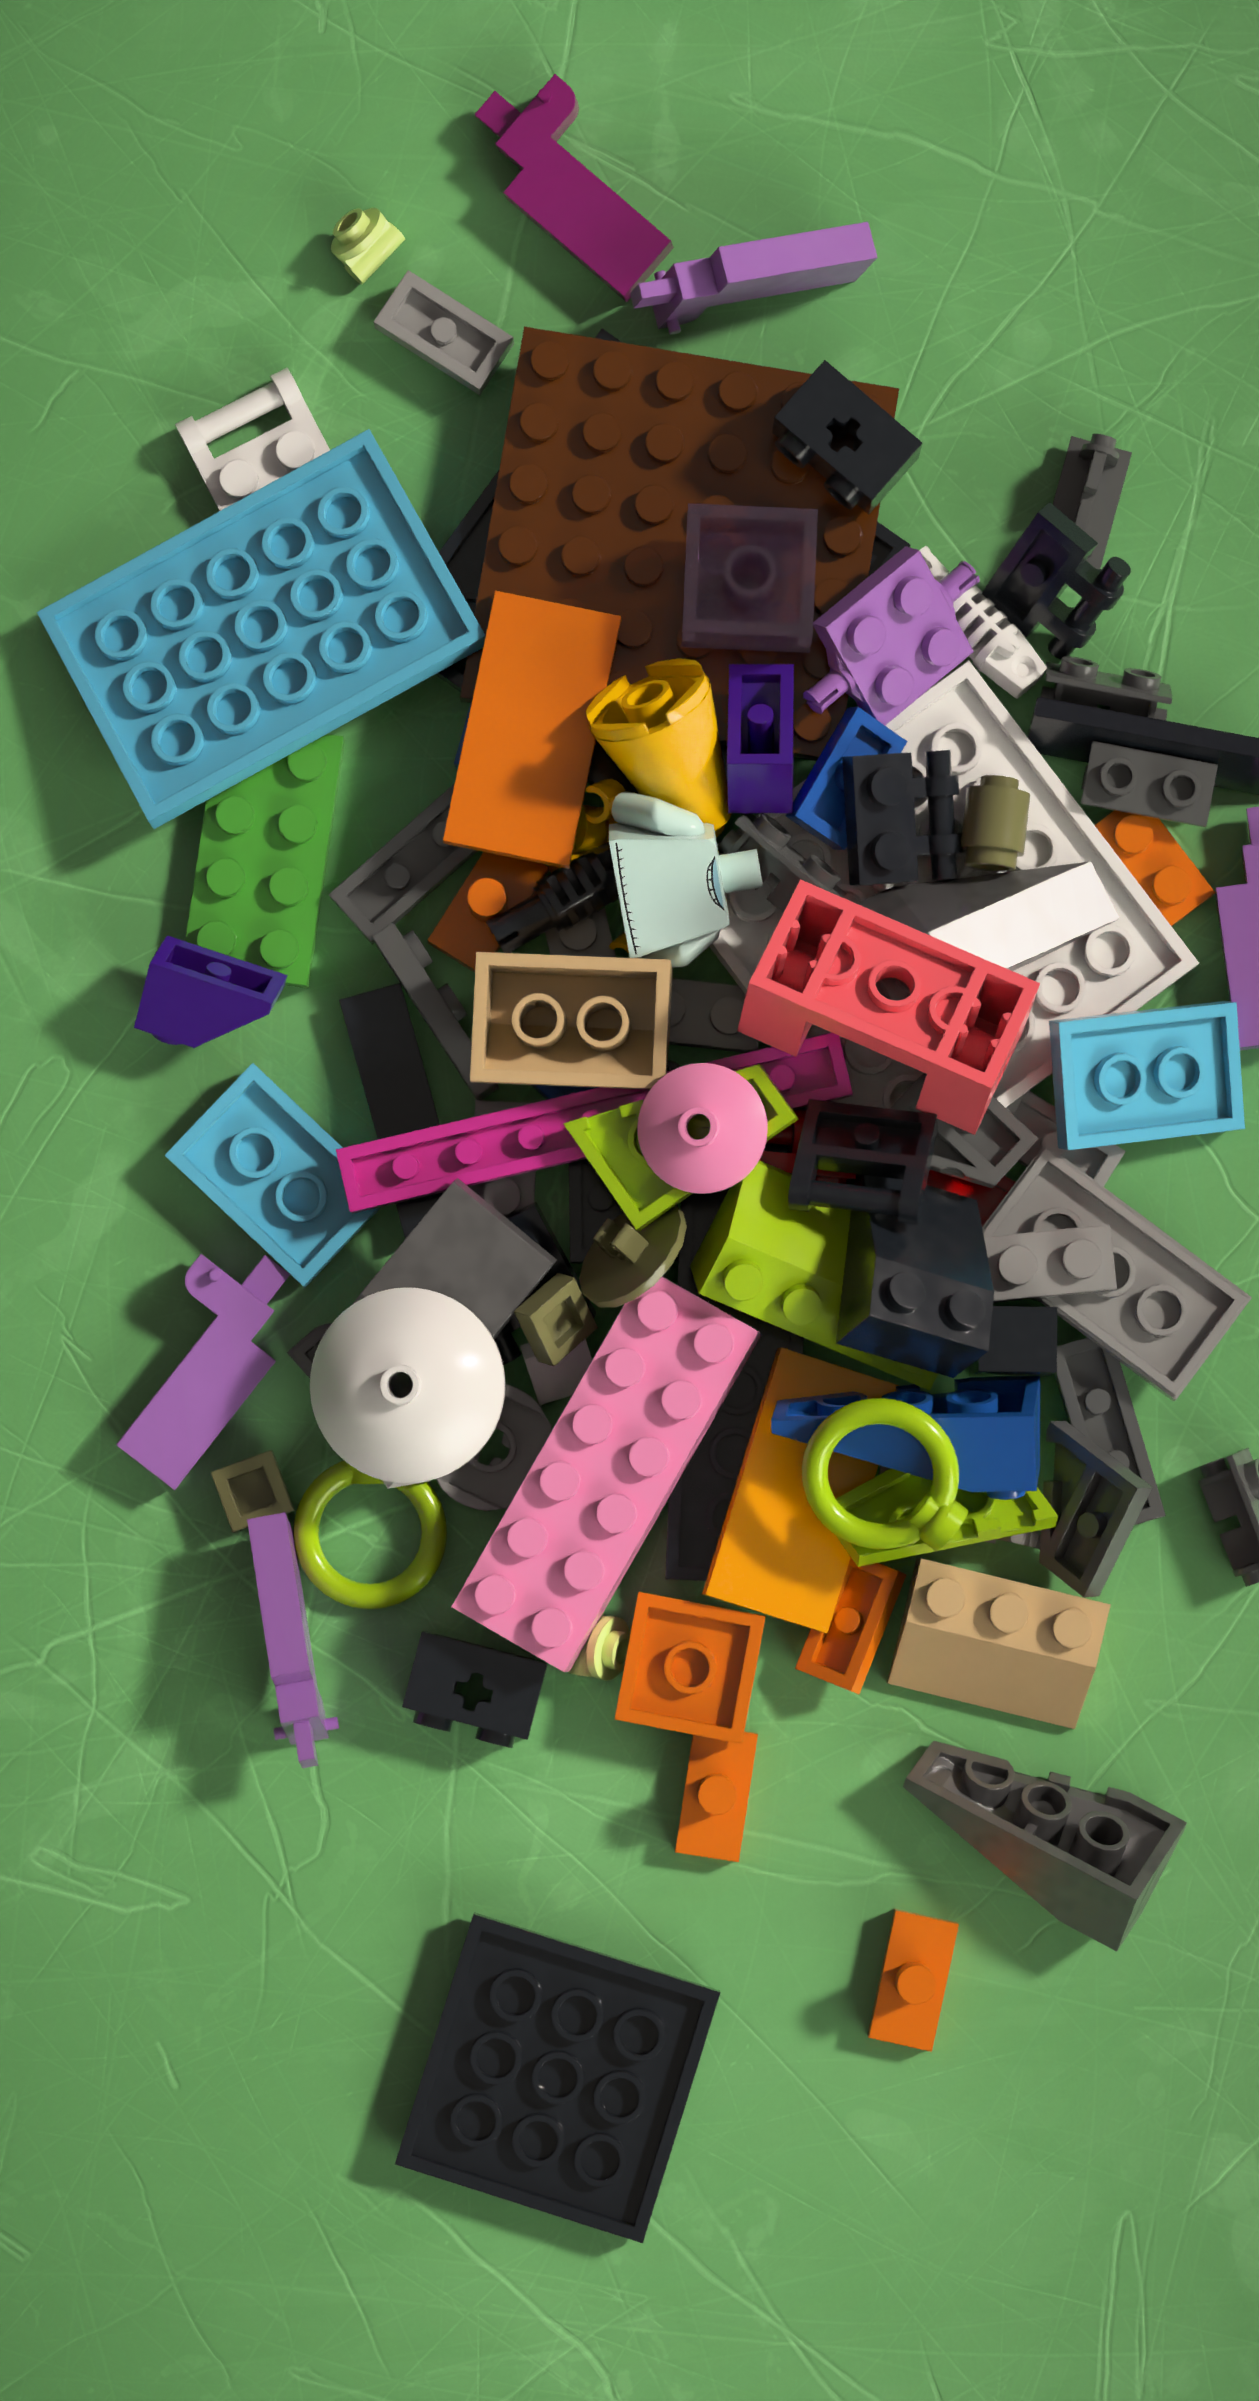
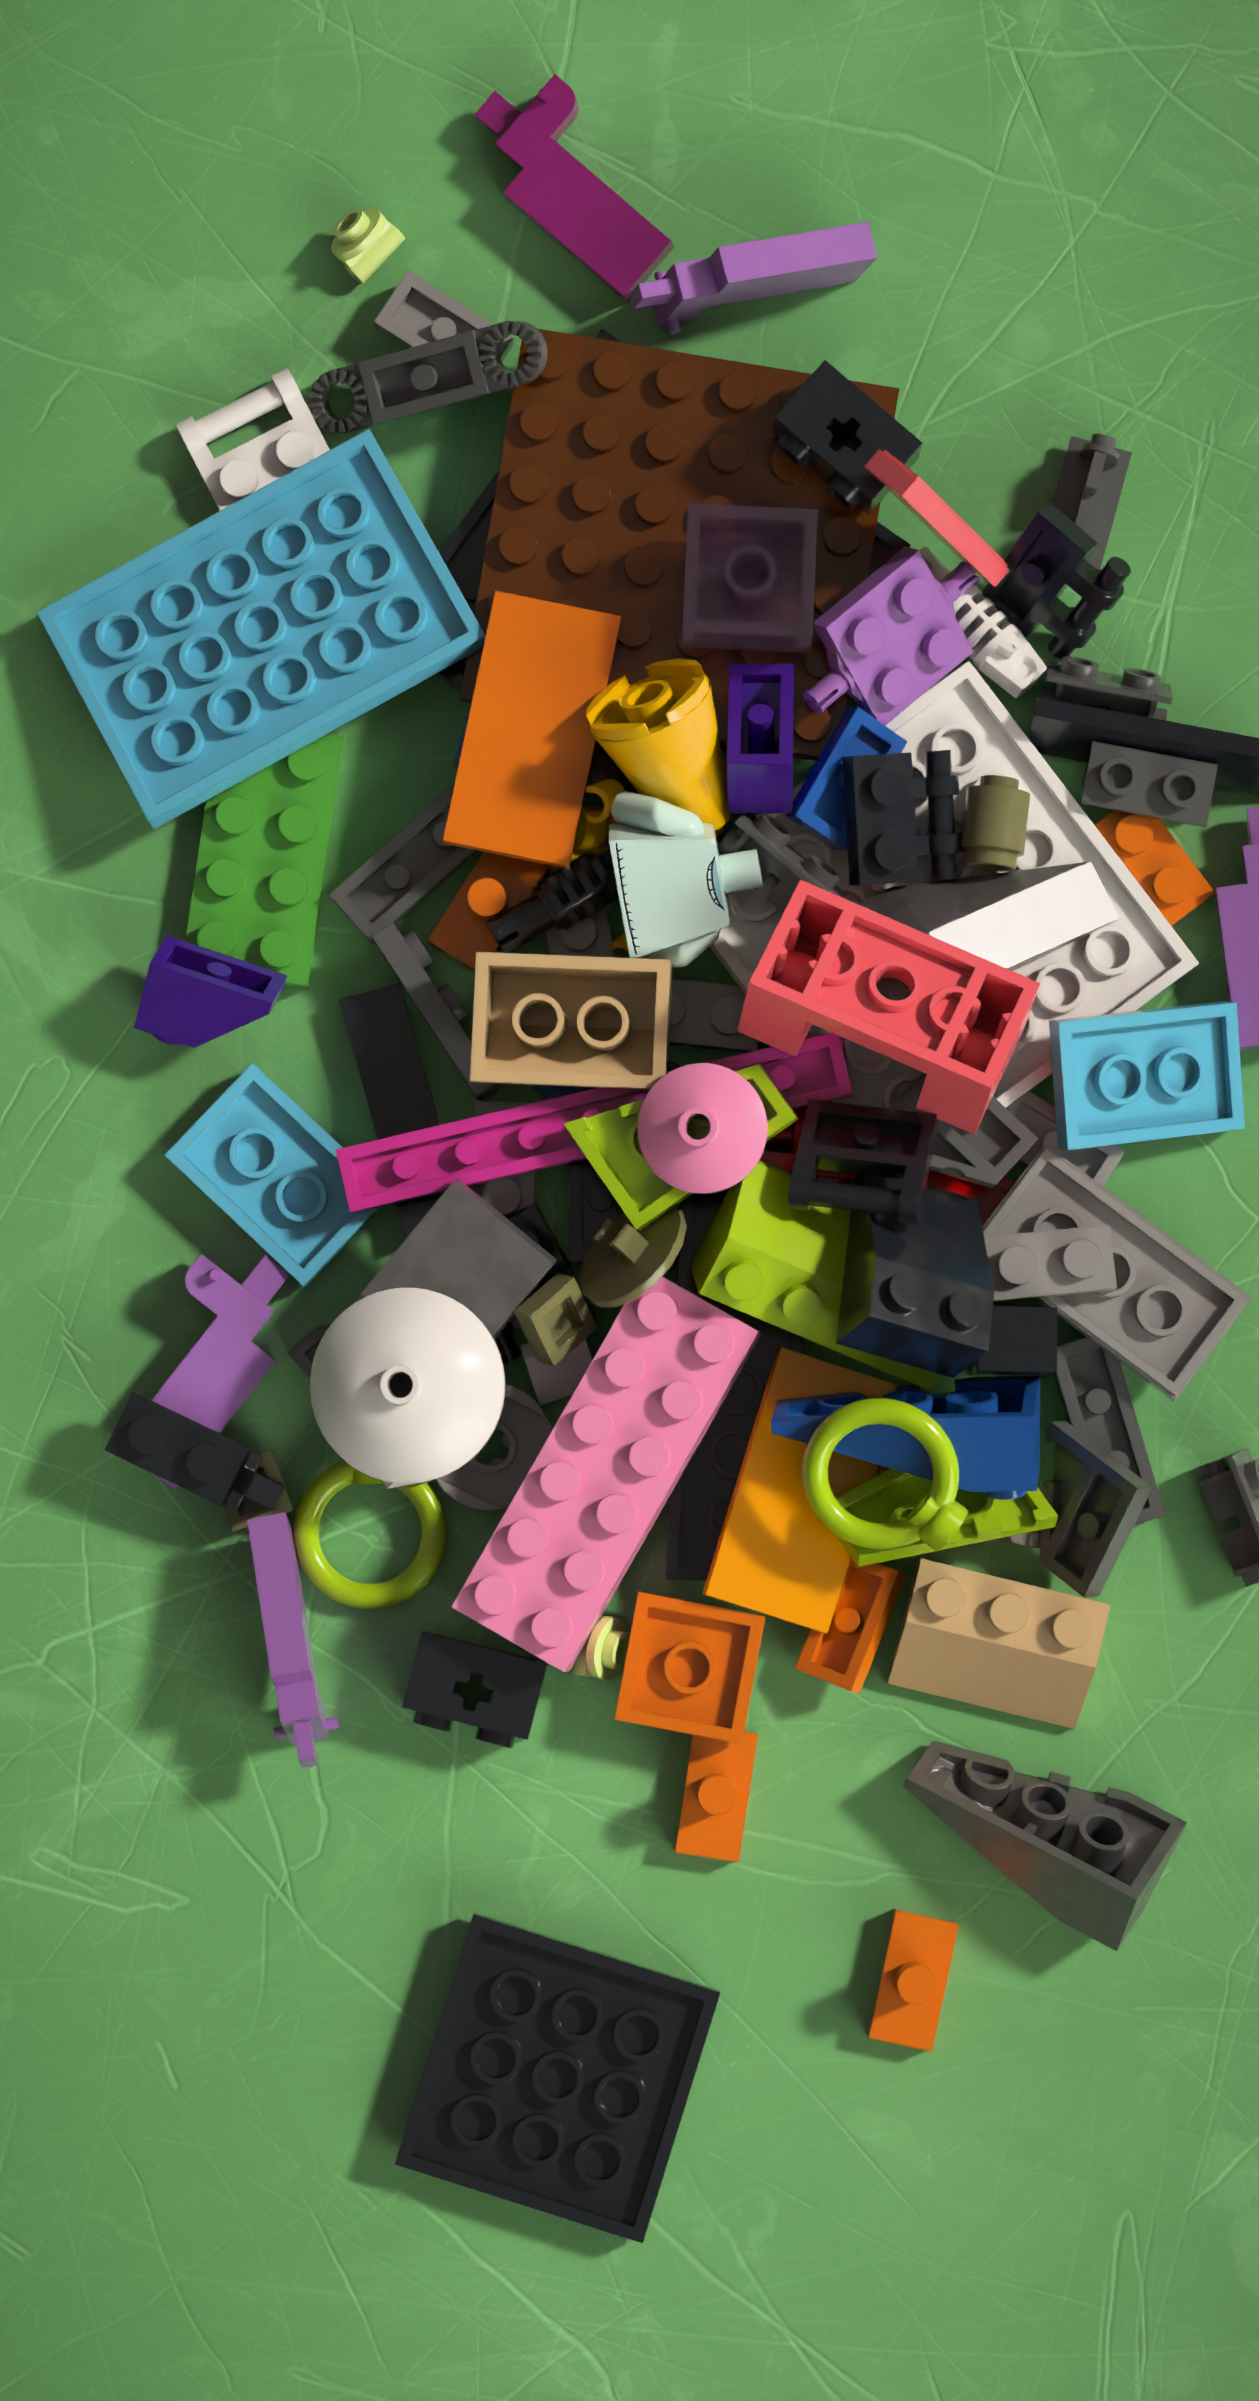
none -> black hinge [105,1392,286,1510]
none -> dark grey plate [308,320,548,433]
none -> coral tile [865,449,1010,587]

